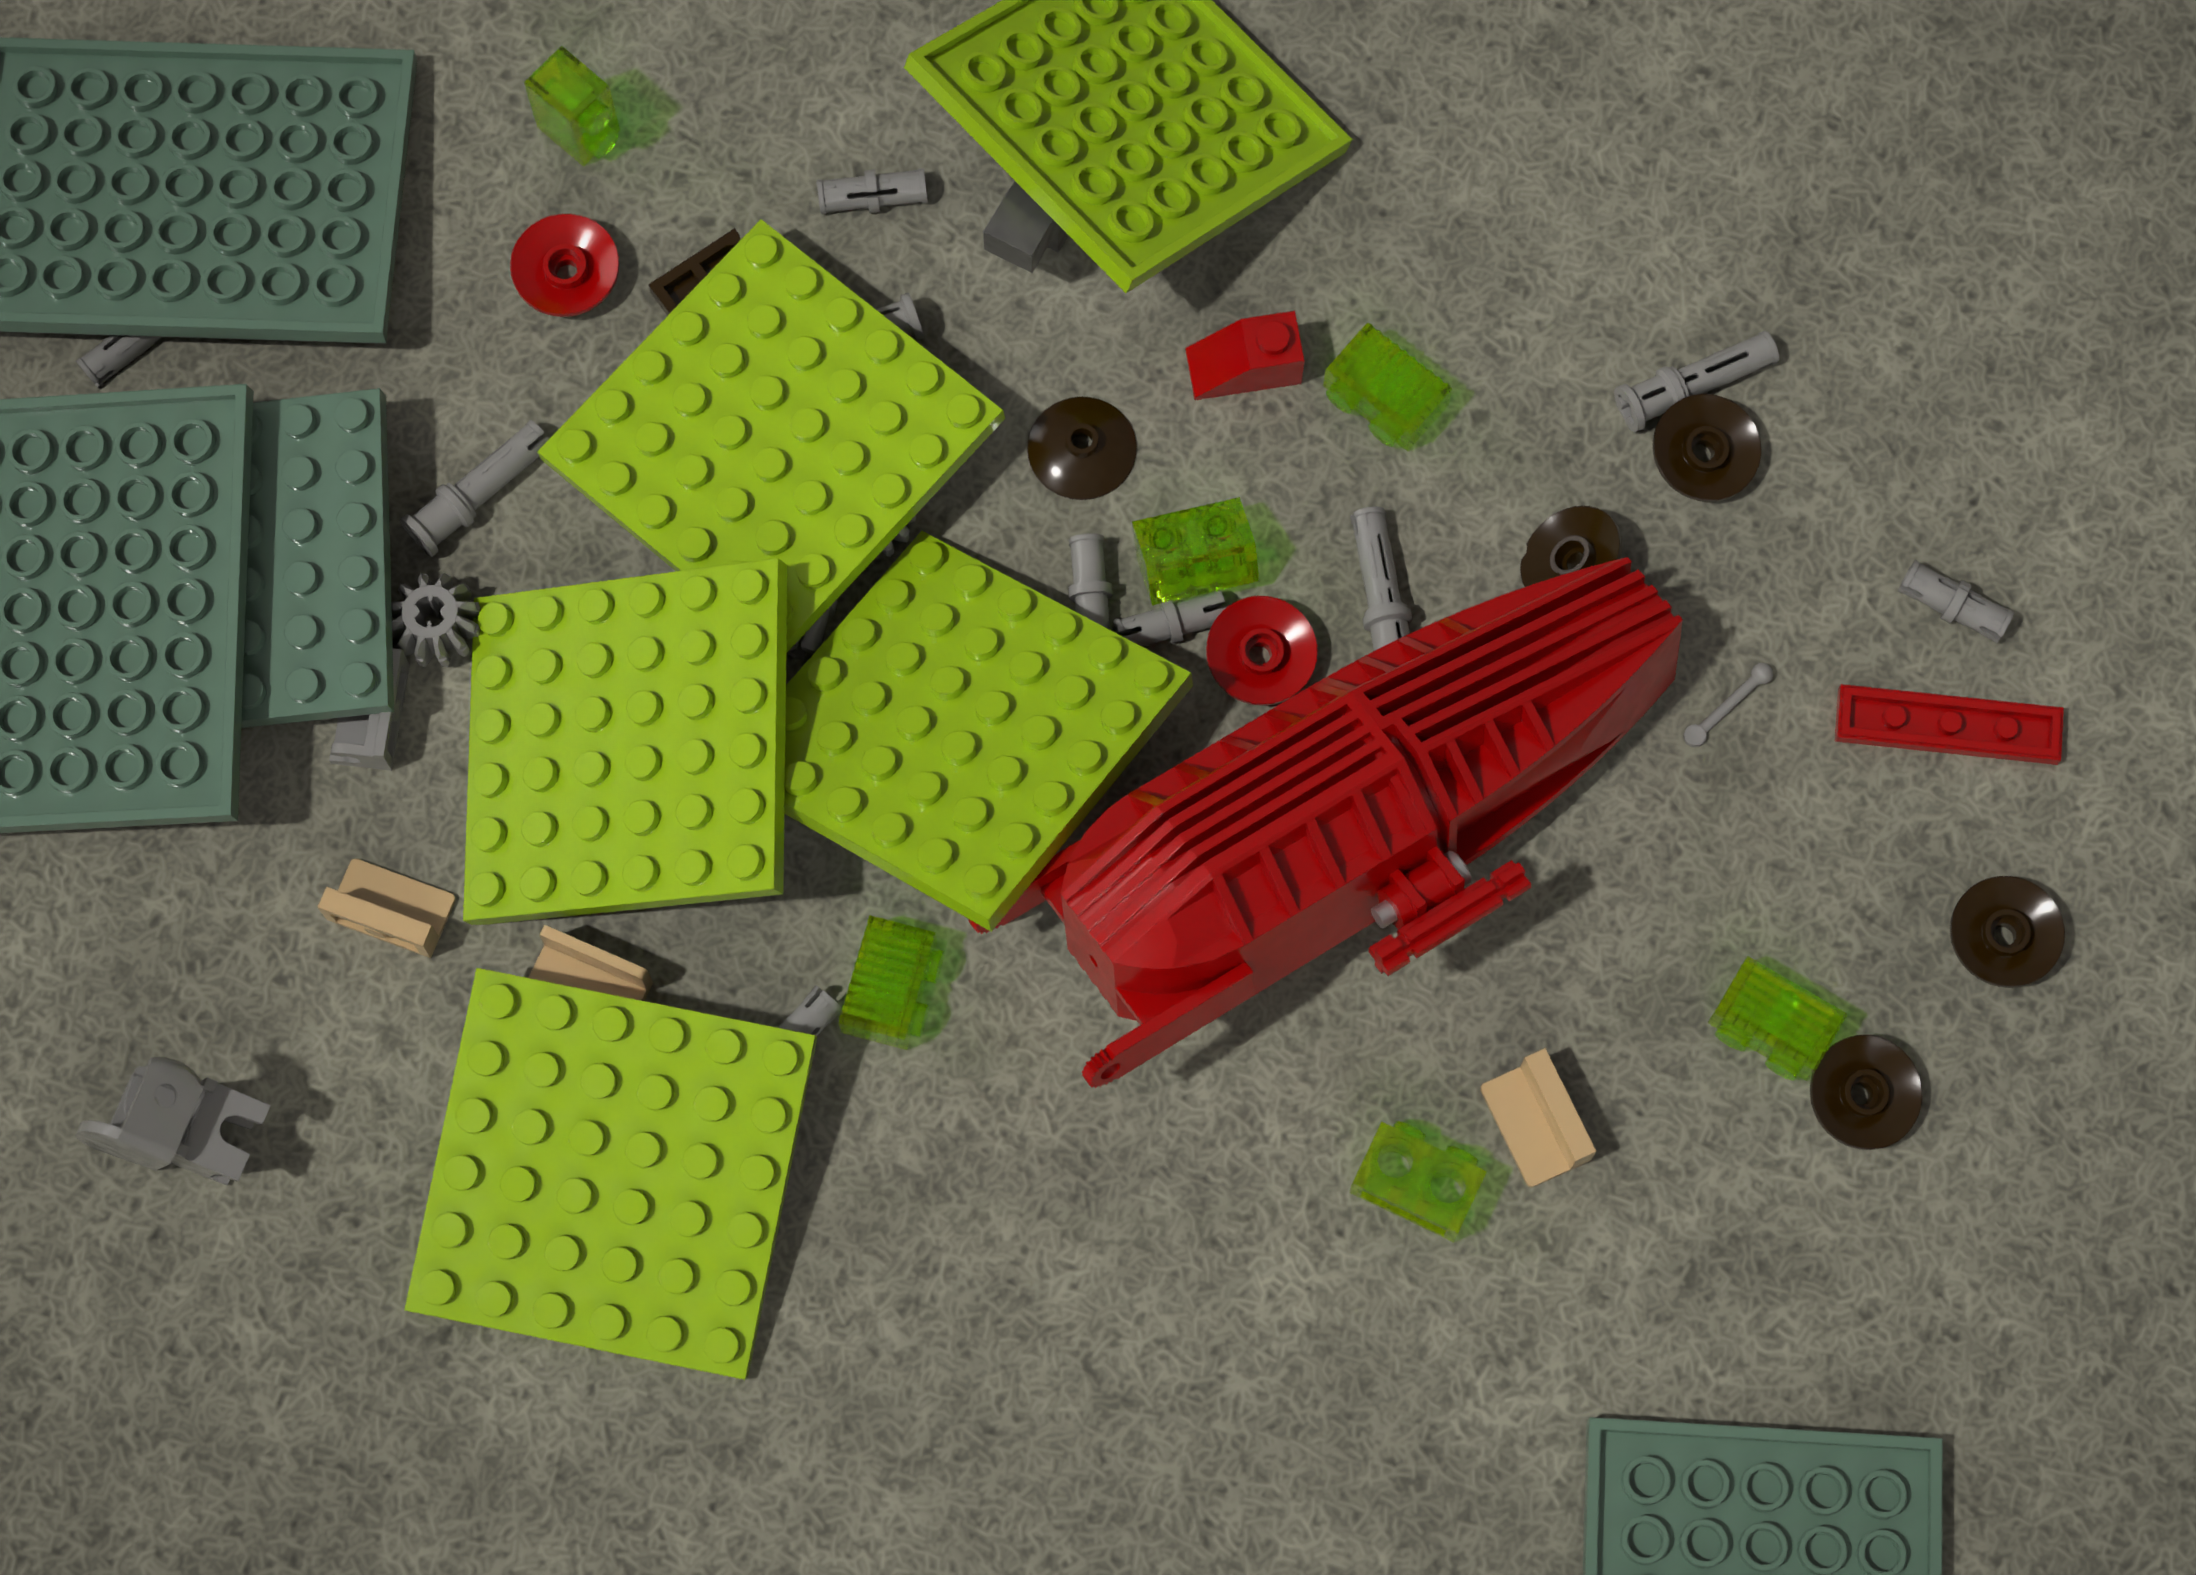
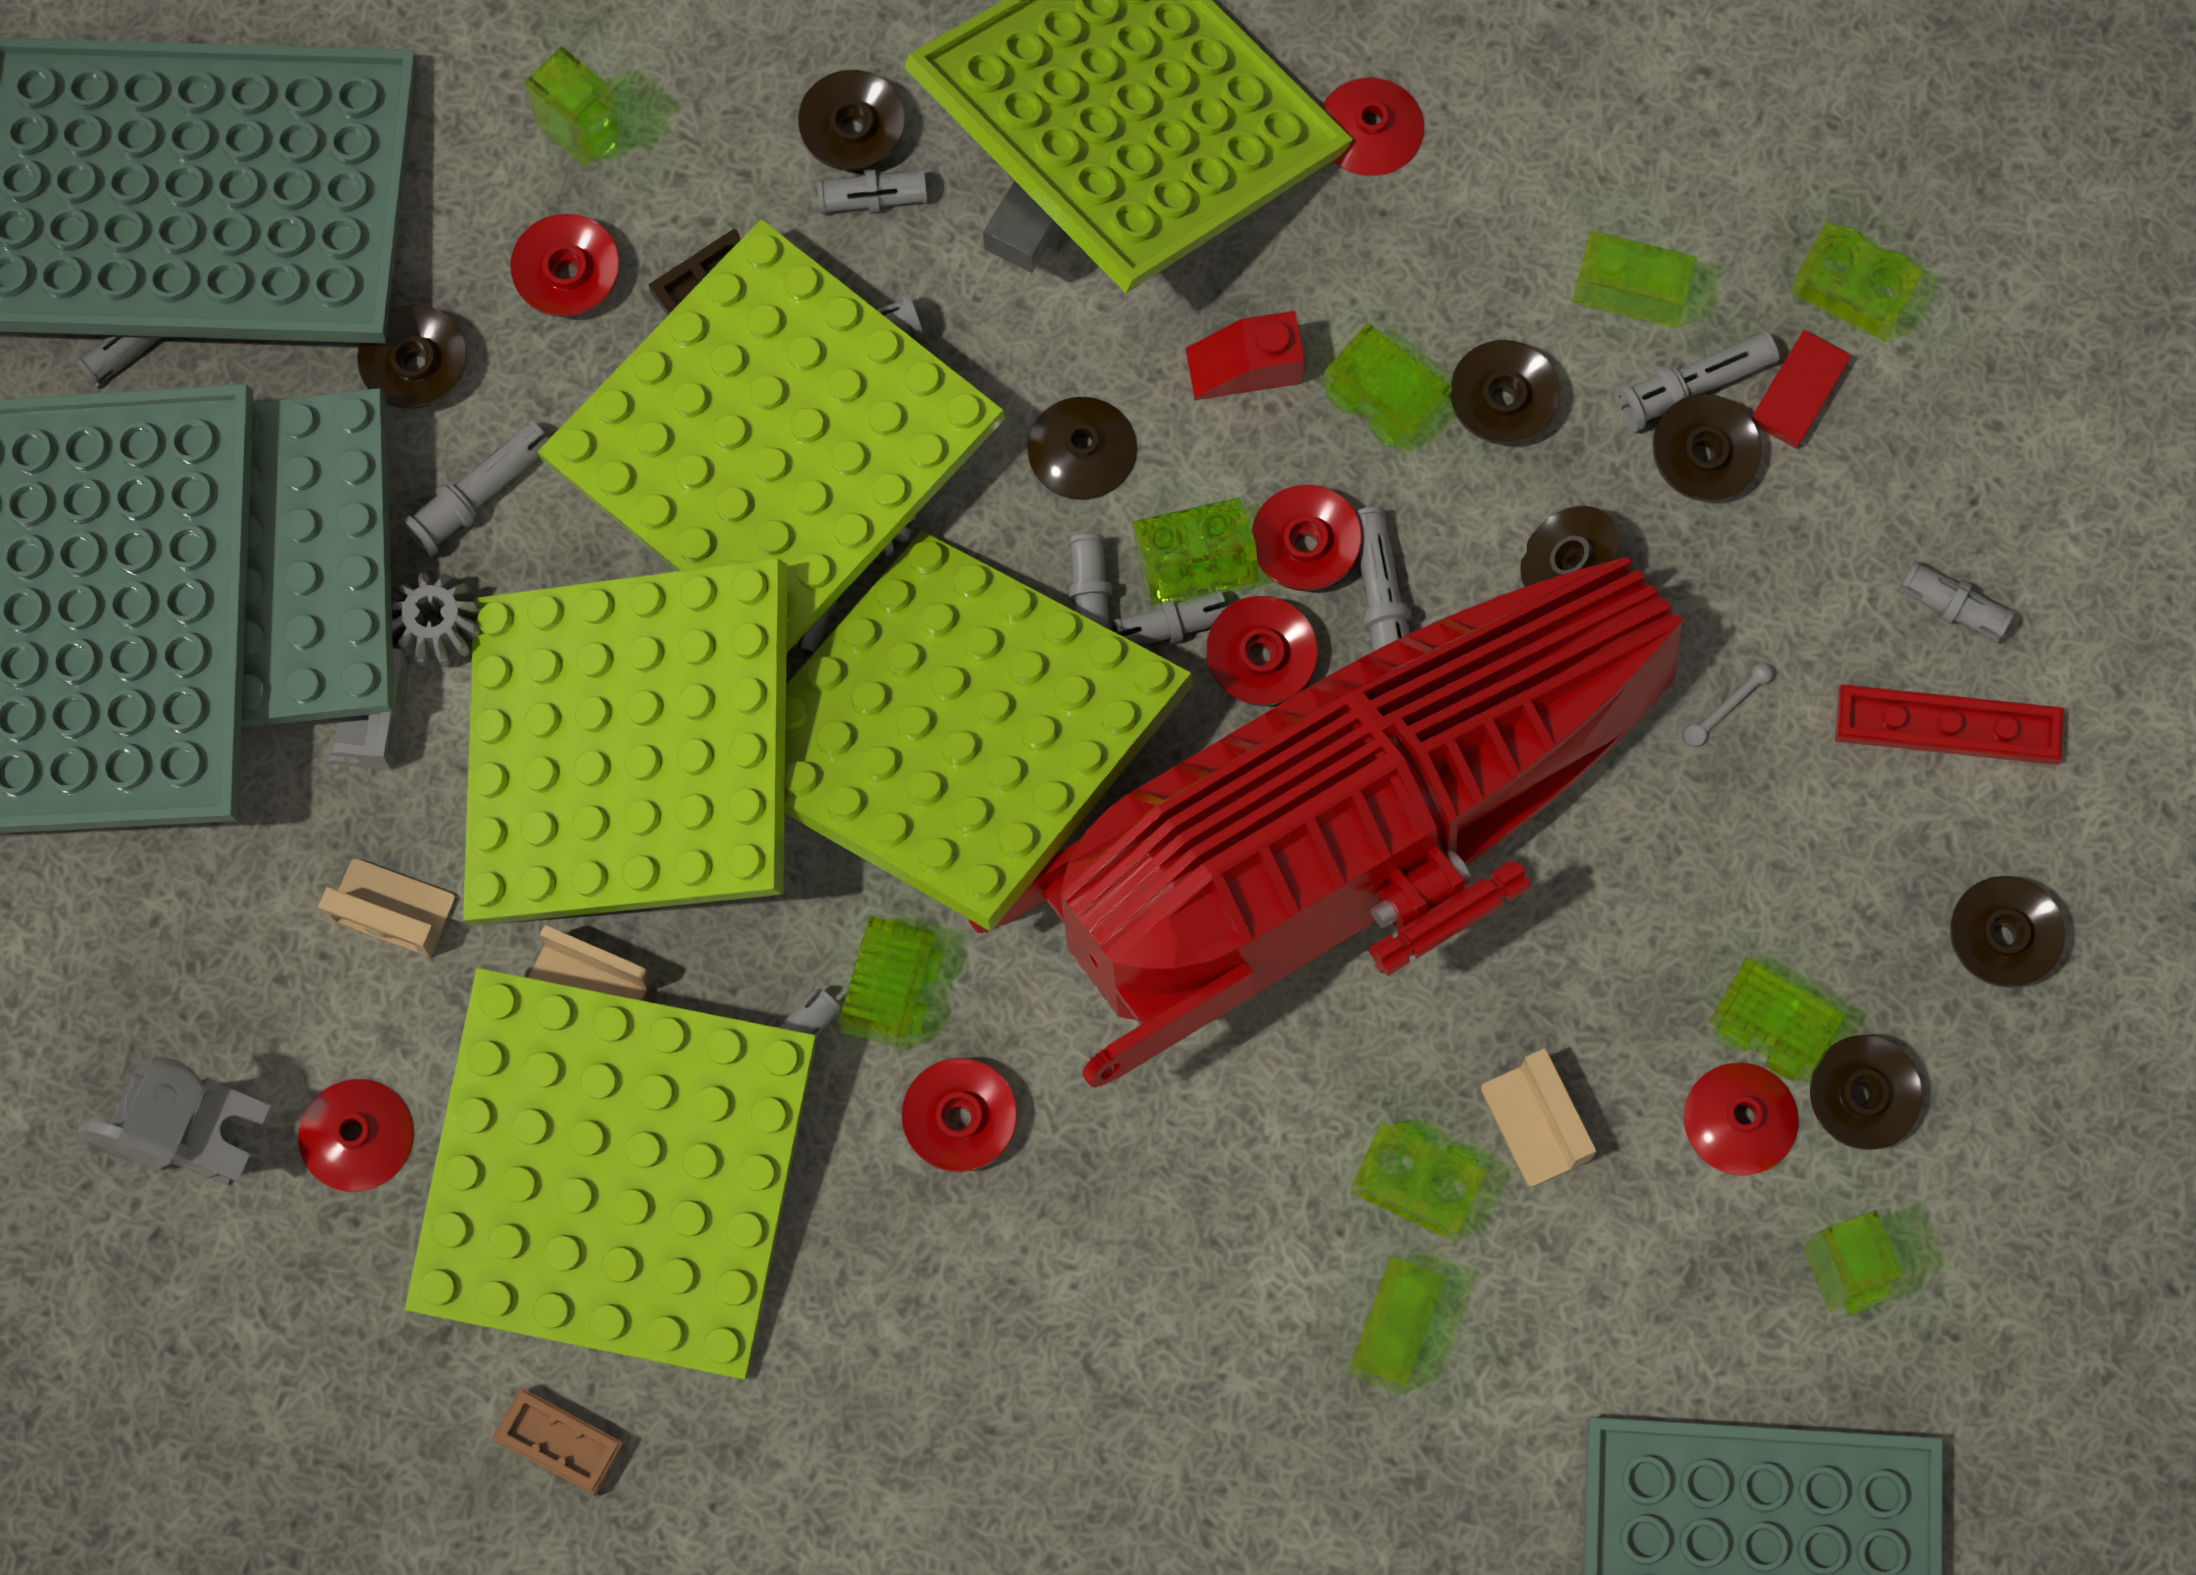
none -> red dish [298,1079,413,1192]
none -> dark brown dish [357,305,467,409]
none -> medium nougat plate [492,1387,625,1497]
none -> dark brown dish [798,70,905,171]
none -> red dish [901,1058,1017,1172]
none -> red dish [1251,485,1361,591]
none -> red dish [1321,77,1424,176]
none -> clear neon green brick [1347,1256,1446,1395]
none -> dark brown dish [1450,340,1560,445]
none -> clear neon green brick [1571,230,1697,329]
none -> red dish [1683,1063,1798,1176]
none -> red tile [1751,329,1851,449]
none -> clear neon green brick [1789,221,1924,343]
none -> clear neon green brick [1803,1210,1903,1317]

